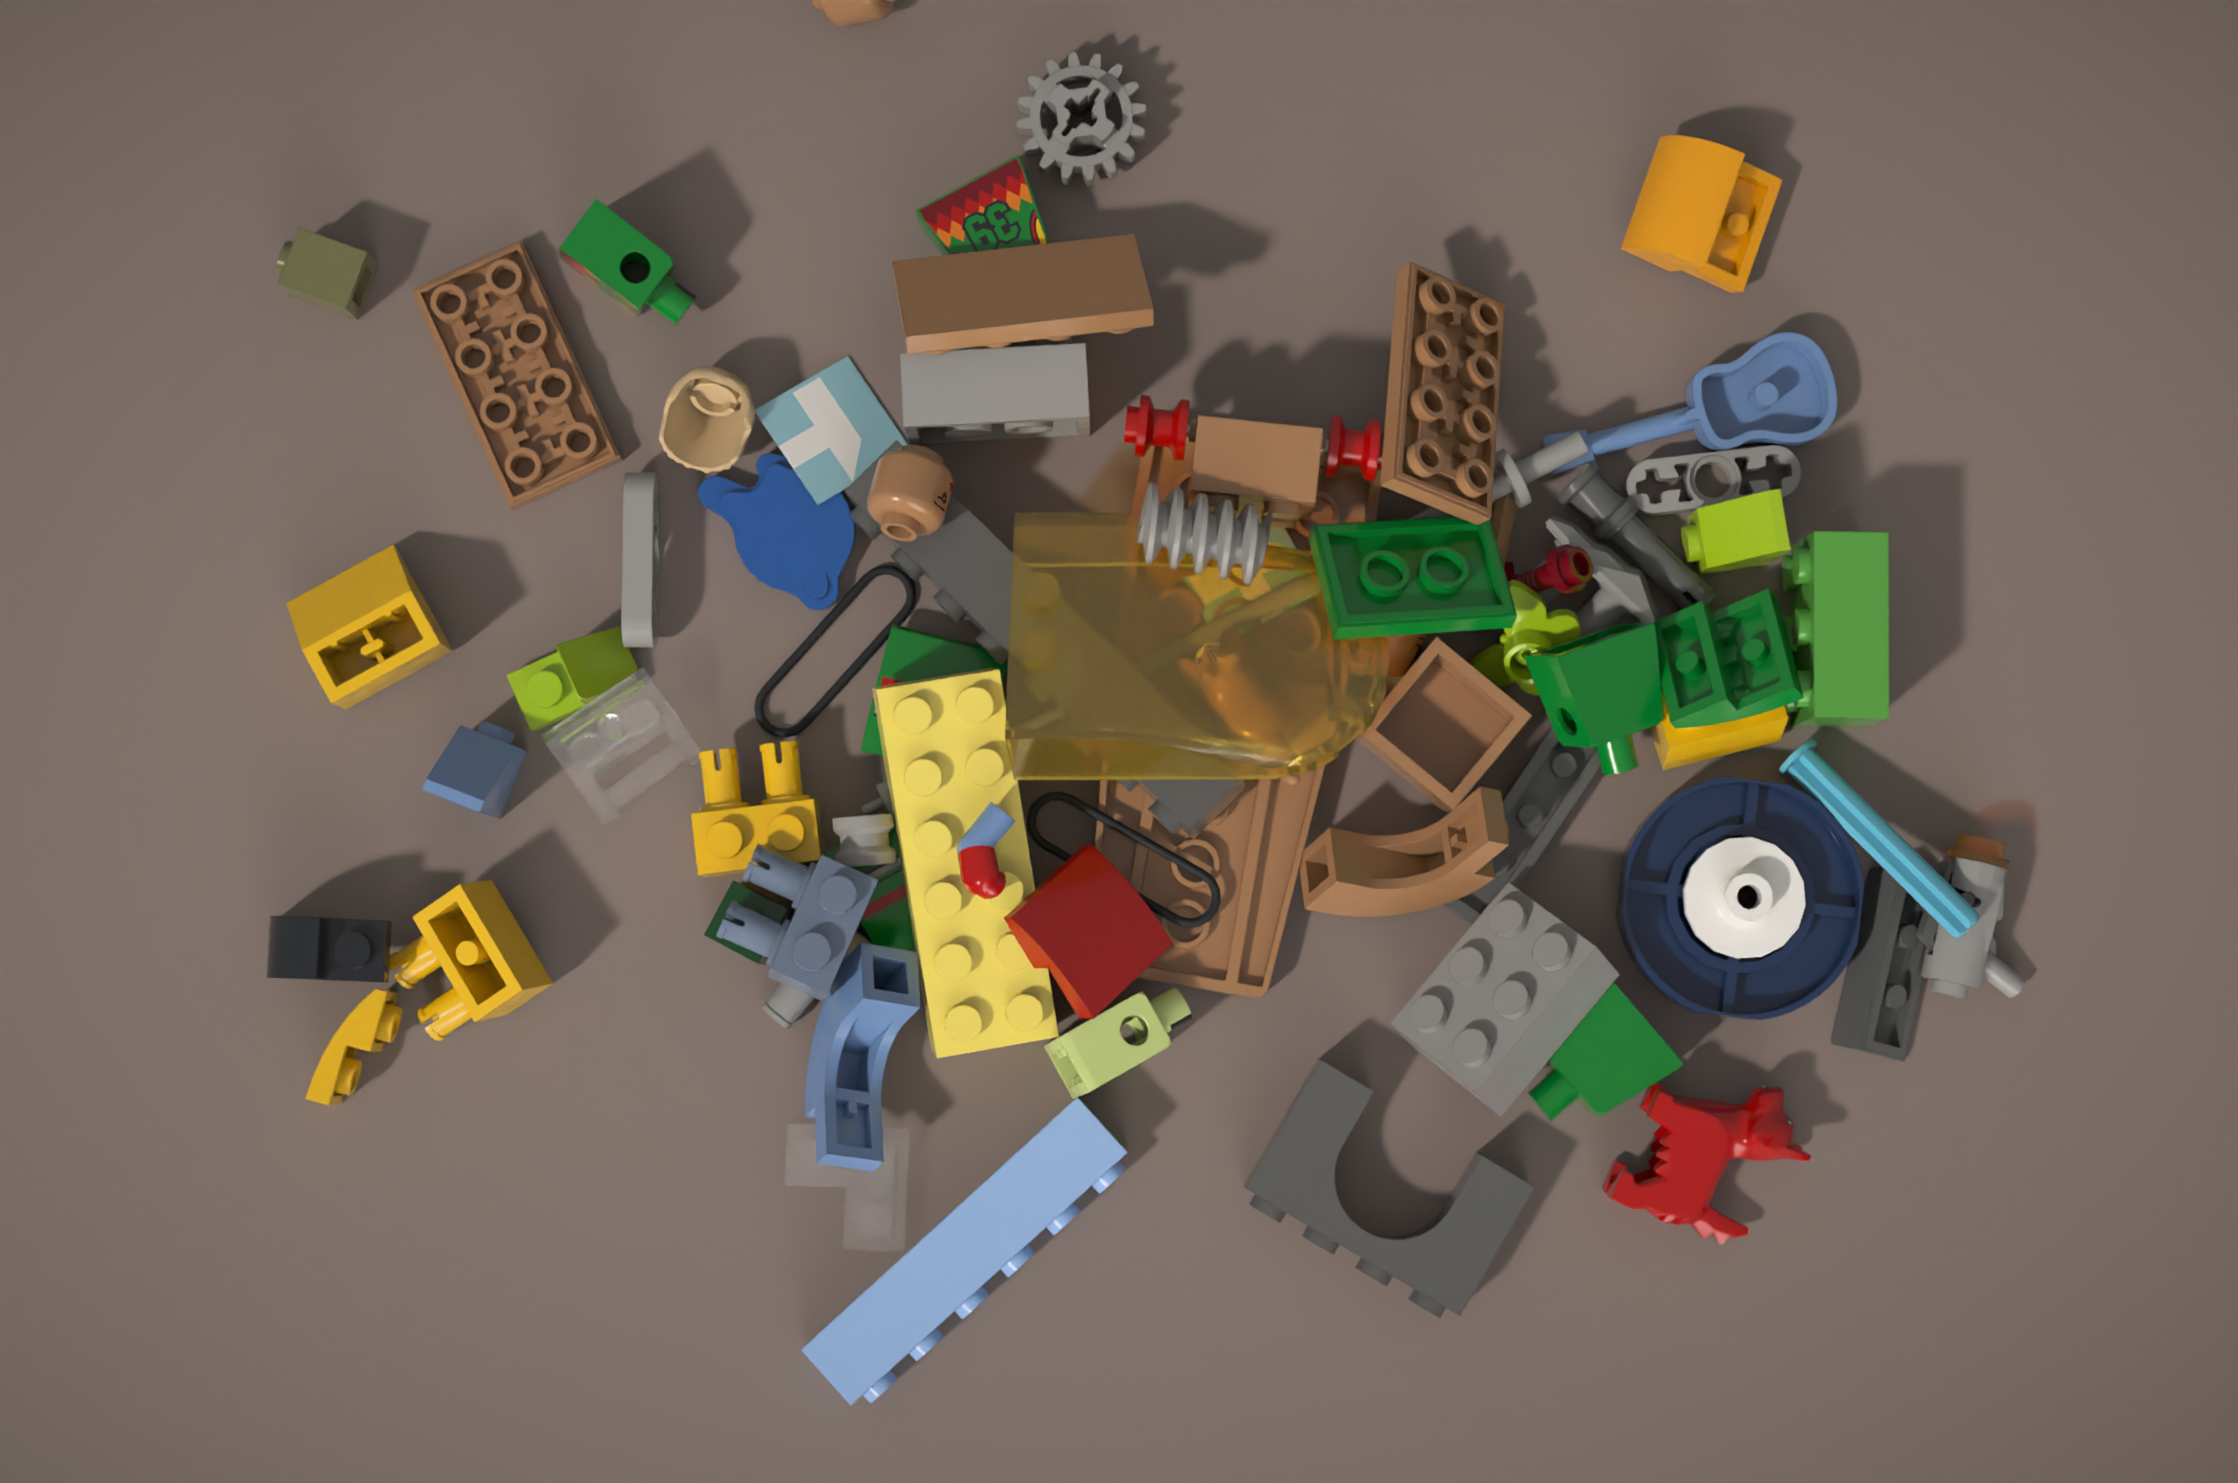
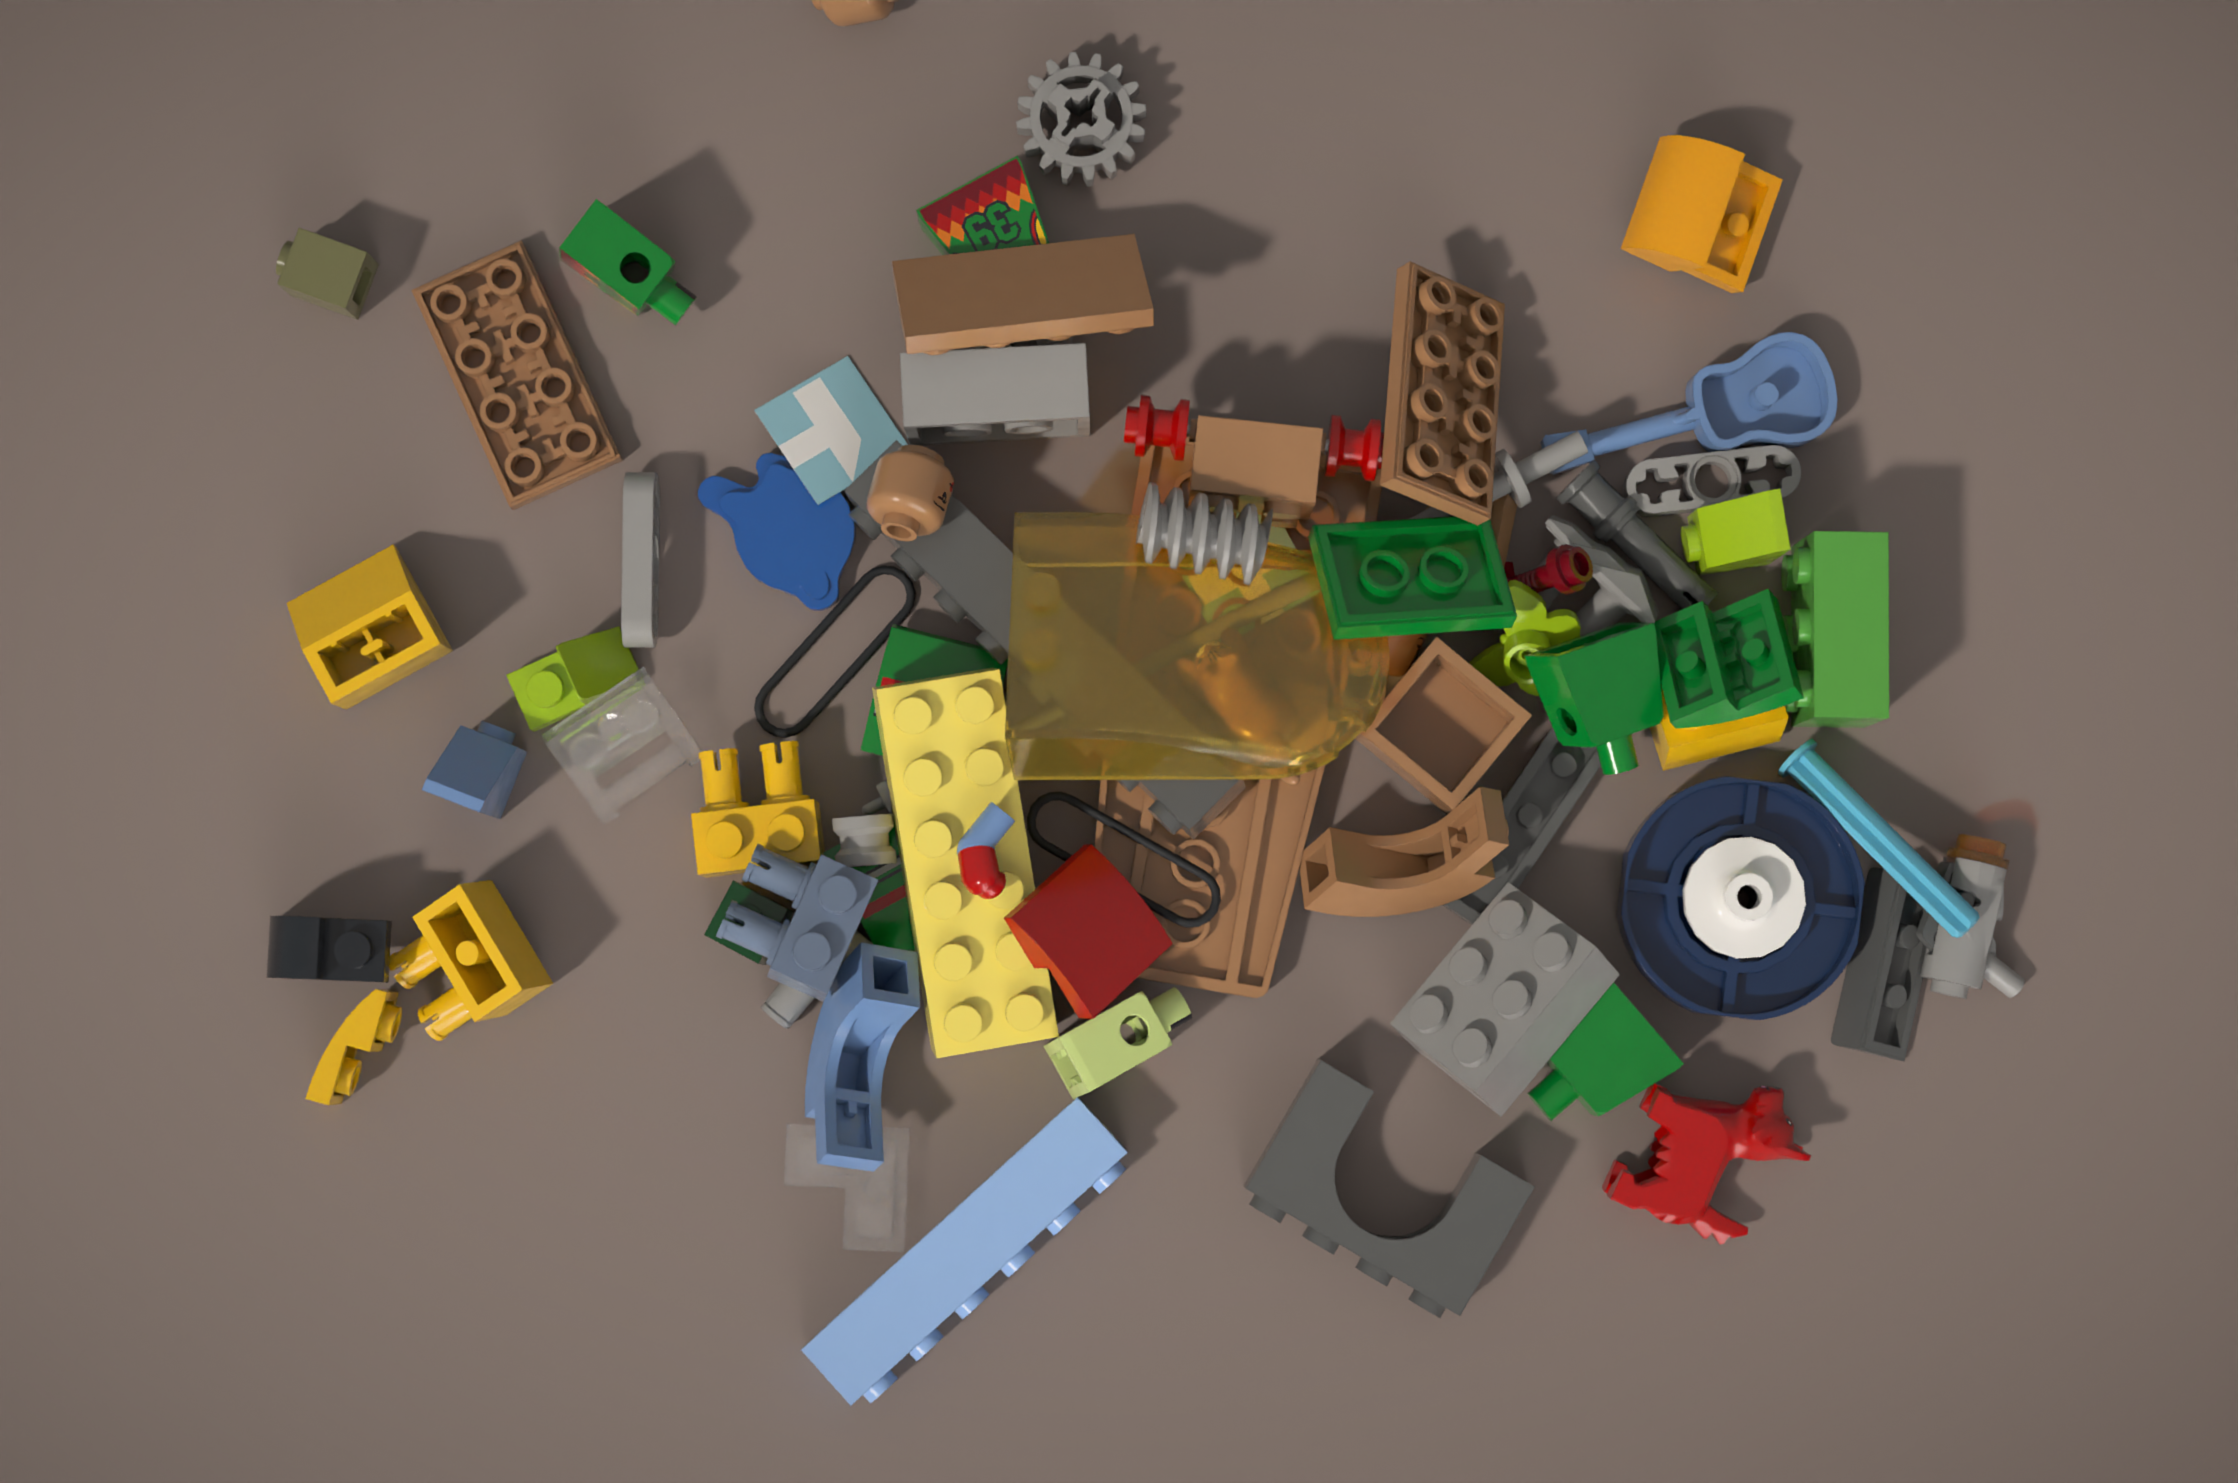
tan hair [659,366,755,473] -> none

